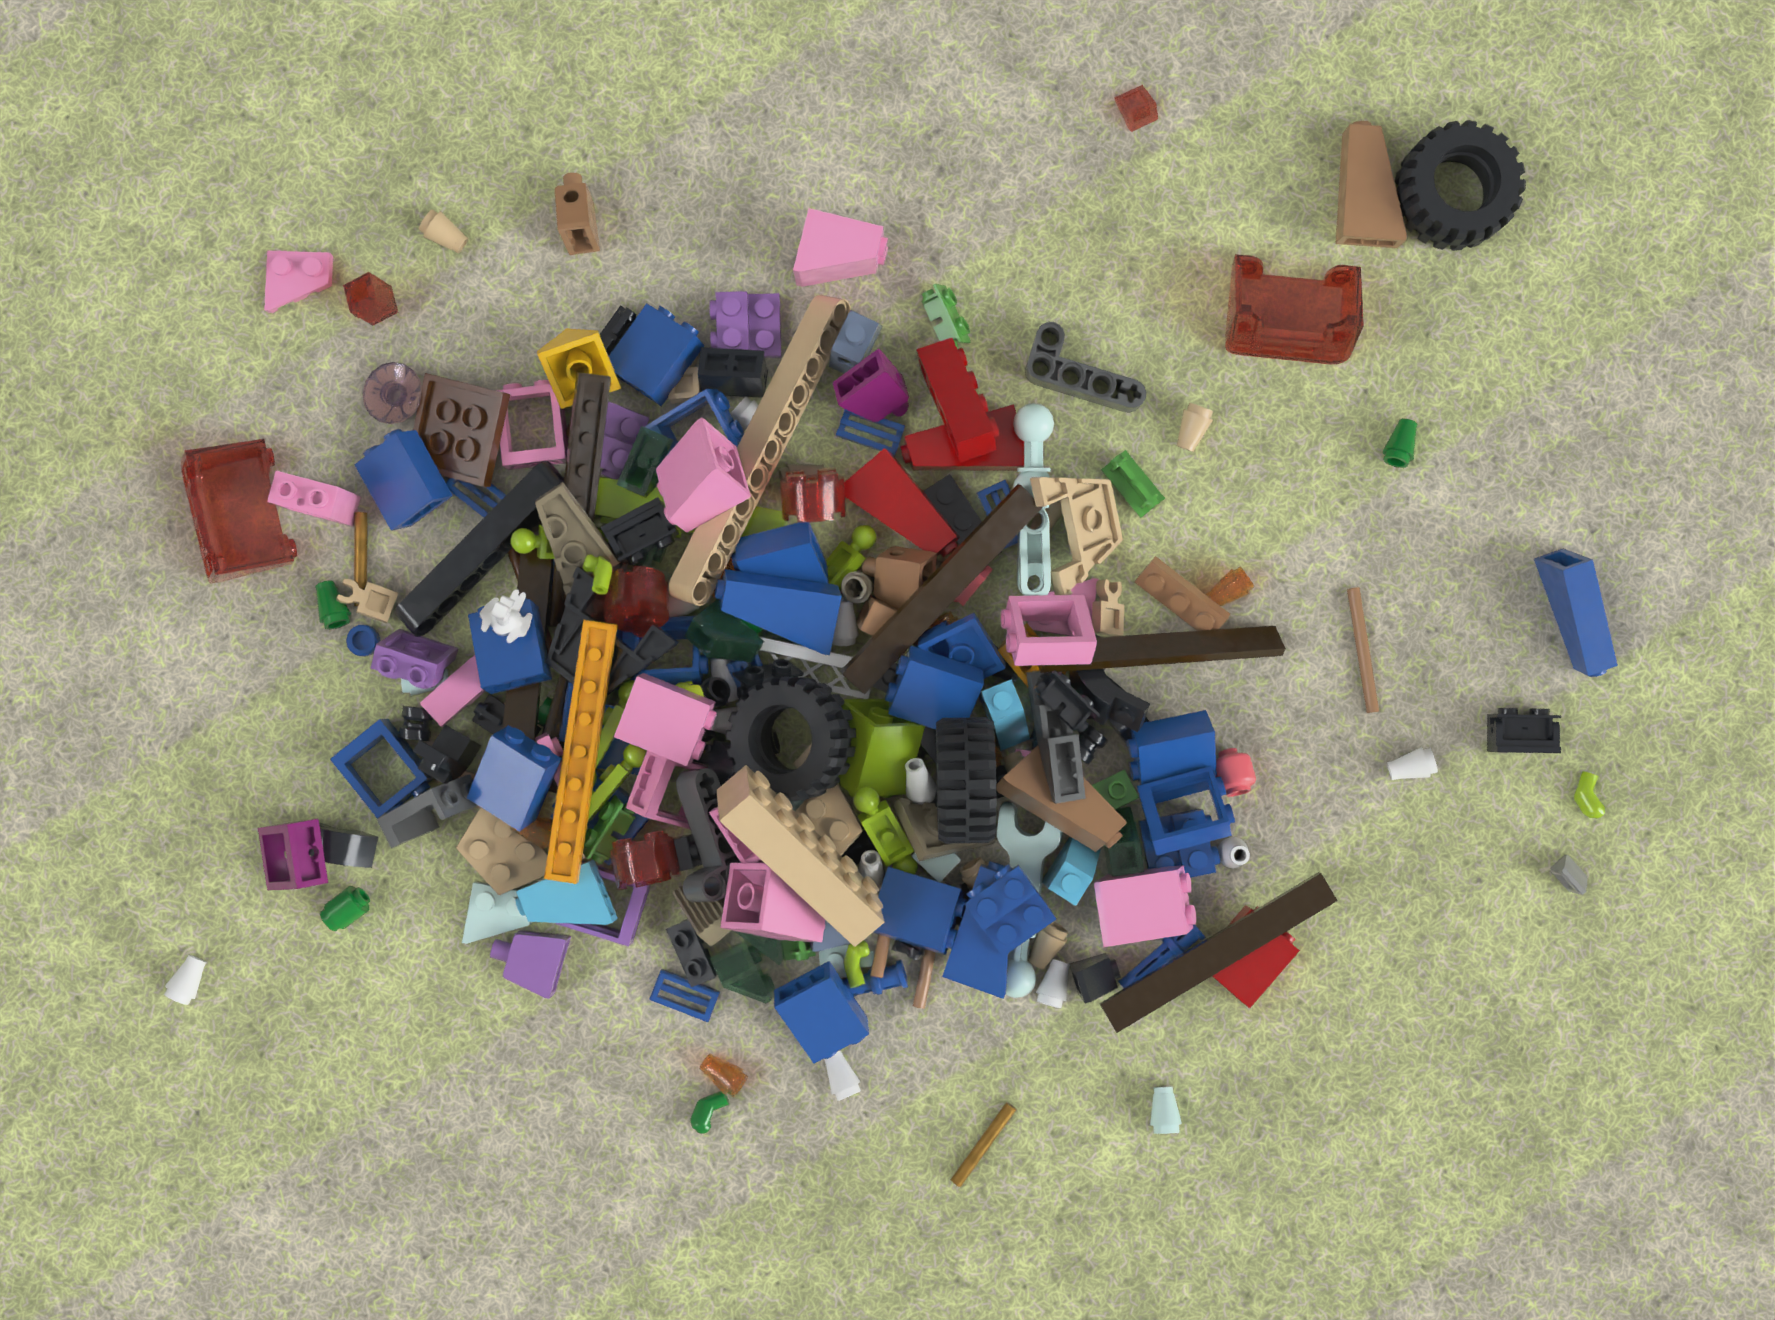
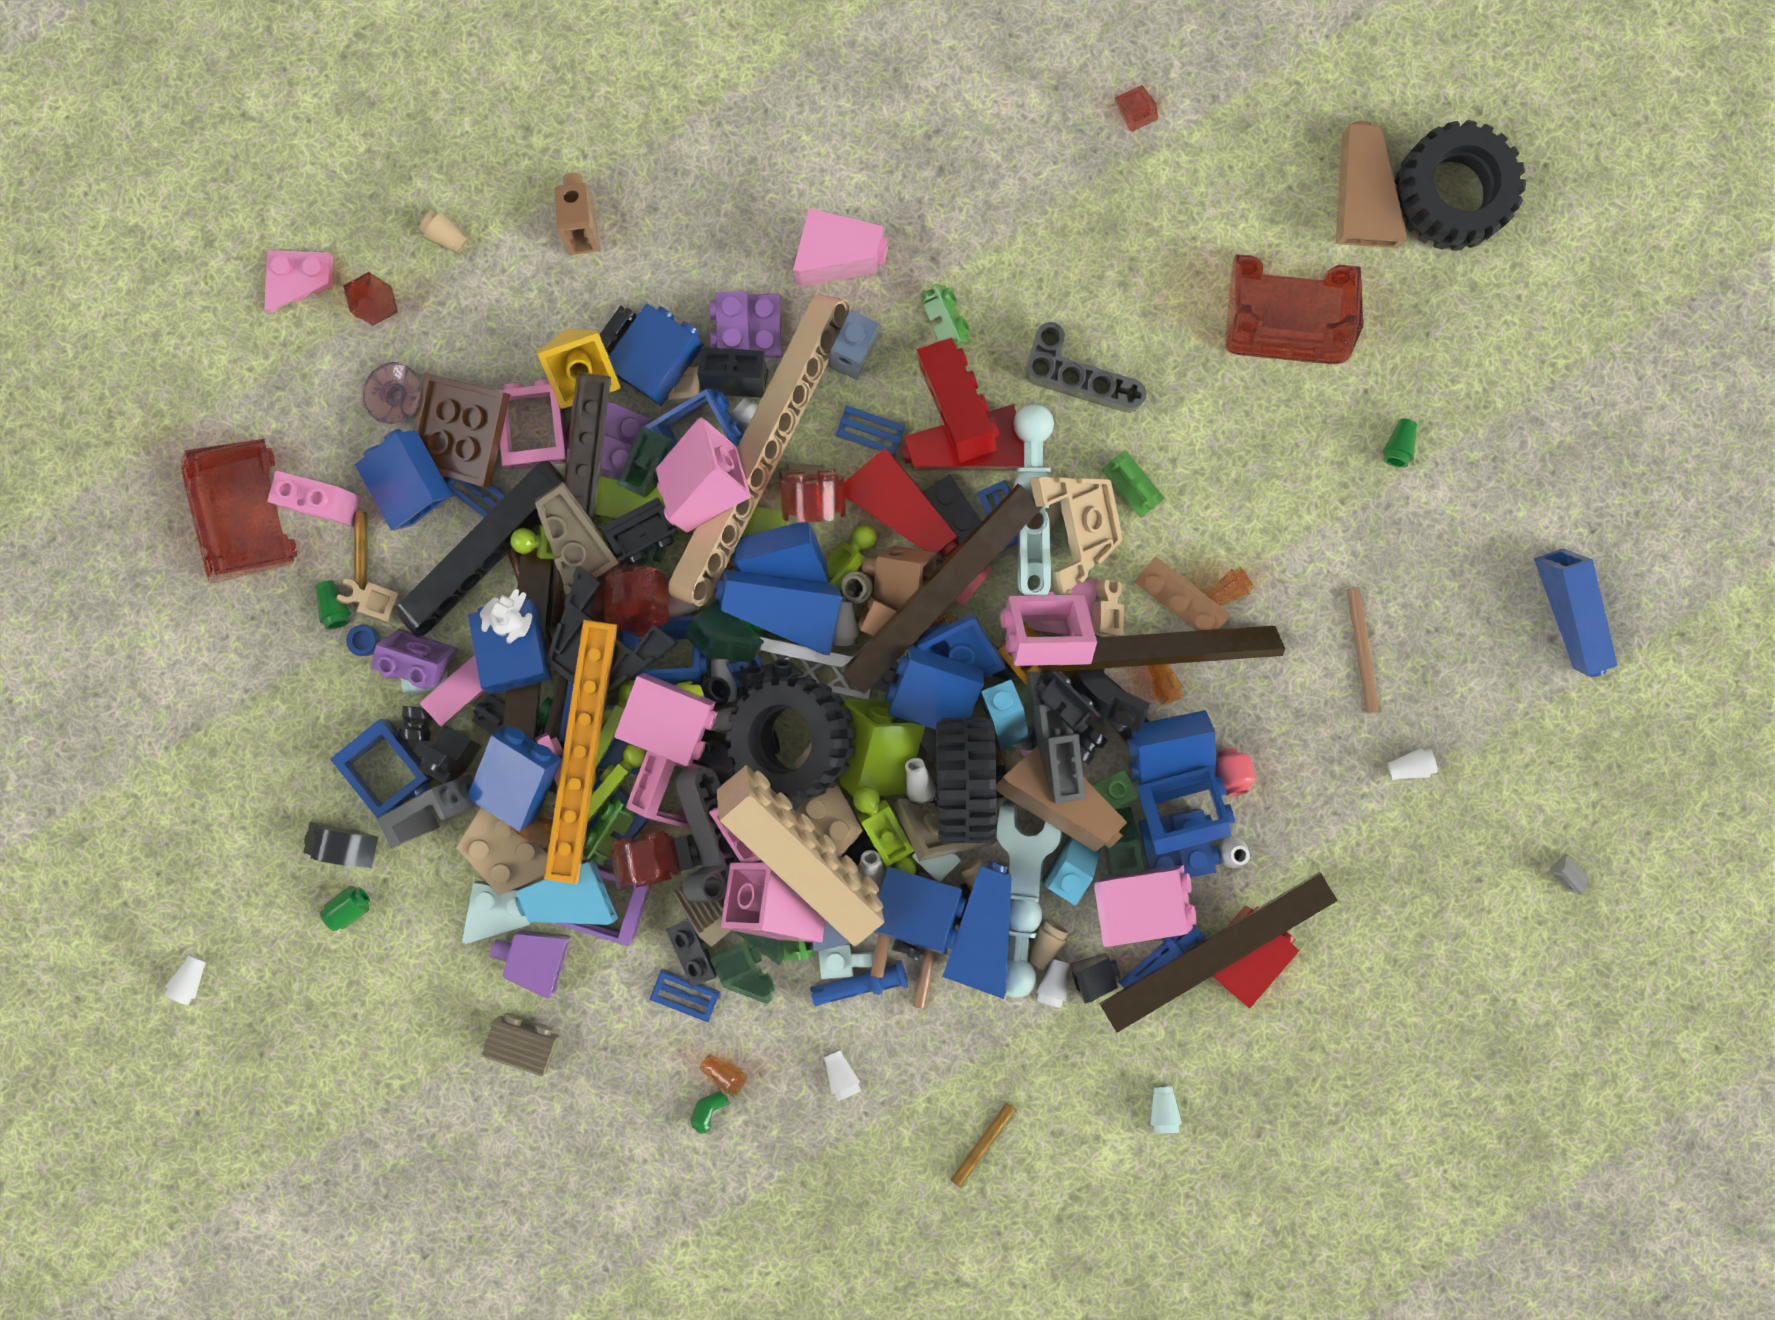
magenta window [258,819,328,891] -> none
lime arm [583,554,612,594] -> none
blue brick [774,961,869,1063] -> none
magenta torso [833,348,909,422] -> none
lime arm [843,940,870,988] -> none
blue plate [964,864,1057,957] -> none
tan cone [1176,403,1213,452] -> none
black hinge [1487,708,1561,753] -> none
lime arm [1574,771,1605,819] -> none
none -> dark tan brick [481,1013,559,1077]
none -> clear orange cone [1148,664,1185,706]

